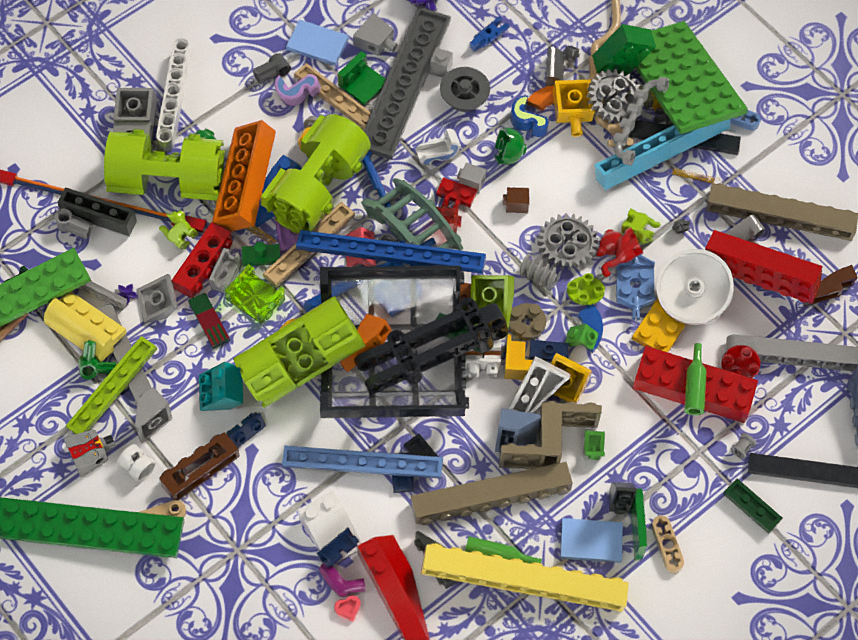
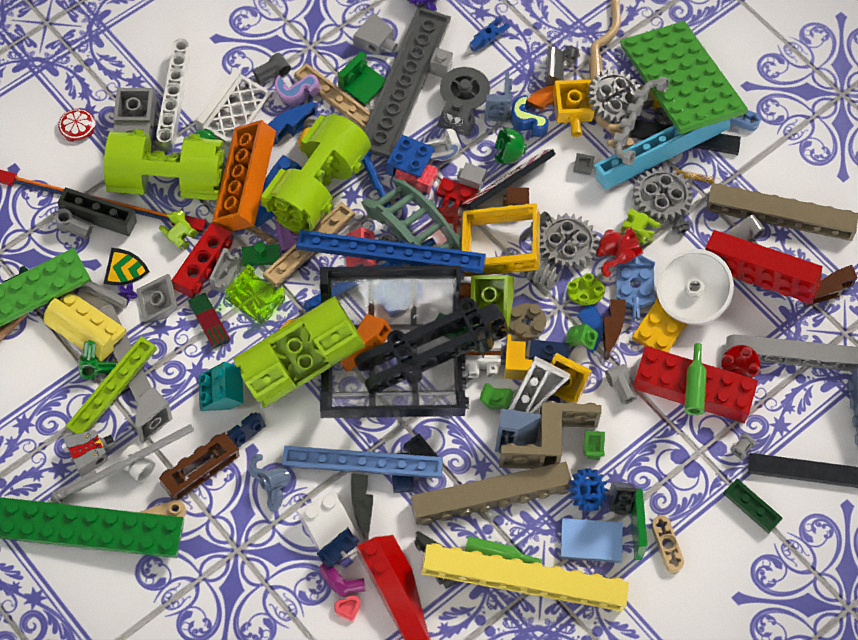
light blue tile [286,20,349,66] -> none
green brick [592,24,656,76] -> none
none -> light grey bar [51,424,194,504]
none -> dish [58,109,95,142]
none -> shield [103,247,150,285]
none -> white fence [196,67,272,146]
none -> sand blue piece [248,454,290,512]
none -> blue slope [268,102,318,144]
none -> pearl dark grey slope [351,474,373,540]
none -> blue bracket [386,135,435,178]
none -> coral brick [395,164,438,194]
none -> dark grey torso [437,98,475,137]
none -> black tile [461,148,556,211]
none -> yellow window [462,203,540,277]
none -> bright green bracket [480,383,514,409]
none -> sand blue bracket [484,72,512,122]
none -> dark grey axle [520,211,551,240]
none -> blue gear [568,468,609,512]
none -> dark grey plate [573,153,595,175]
none -> reddish brown slope [603,299,626,360]
none -> light grey piece [605,364,638,404]
none -> light grey gear [633,167,693,223]

